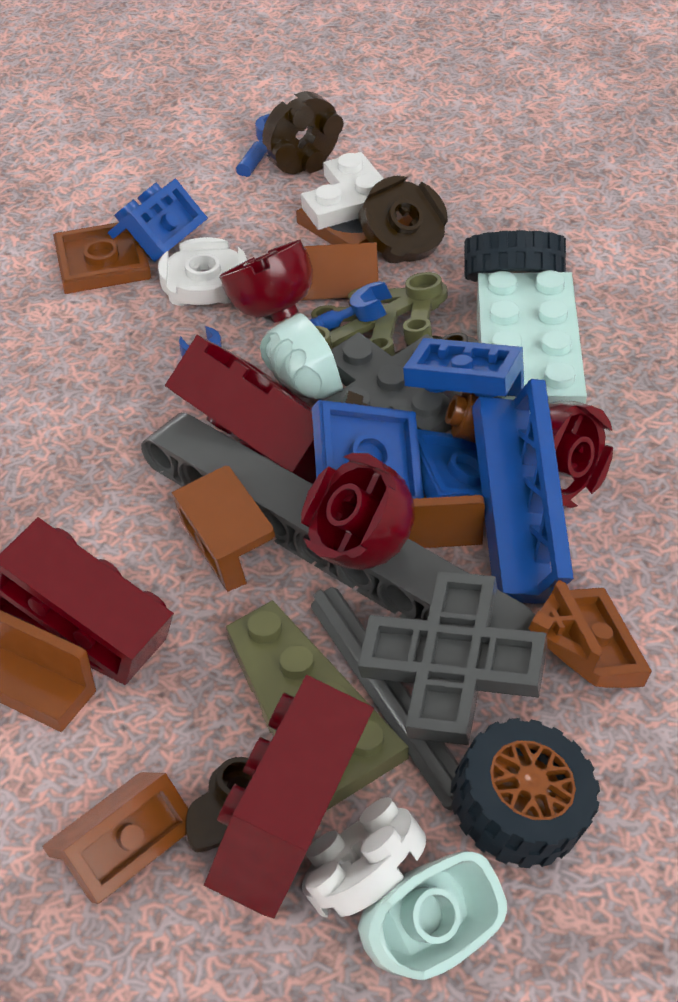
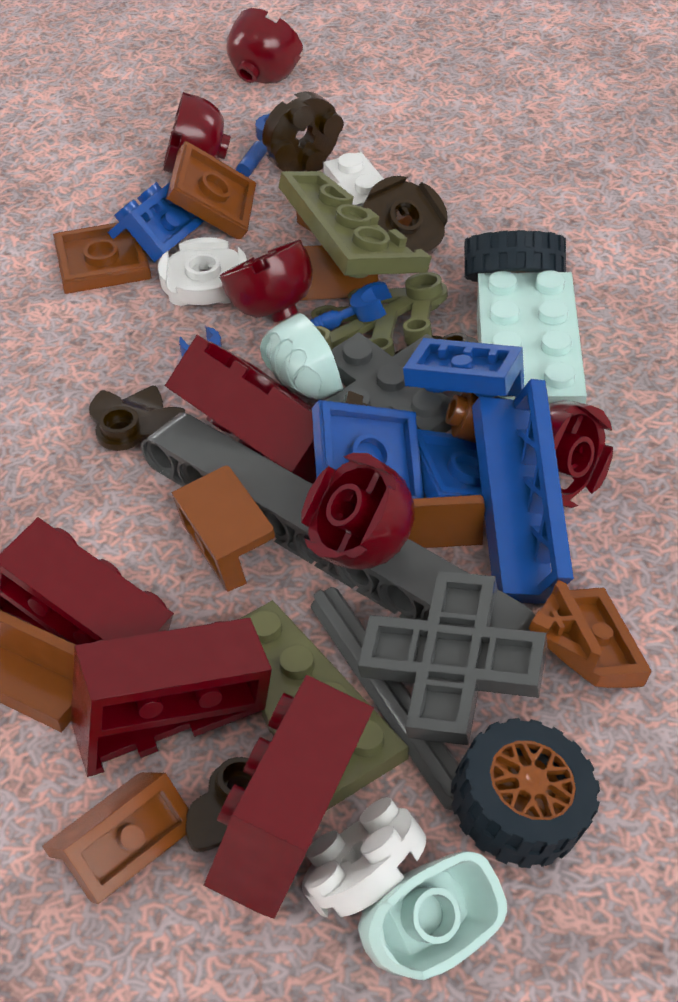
none -> dark red wedge [71,618,272,777]
none -> dark brown plate [89,385,185,451]
none -> dark red cylinder [163,92,231,173]
none -> dark orange tile [166,141,256,239]
none -> dark red cylinder [226,8,303,84]
none -> olive wing [279,171,432,278]

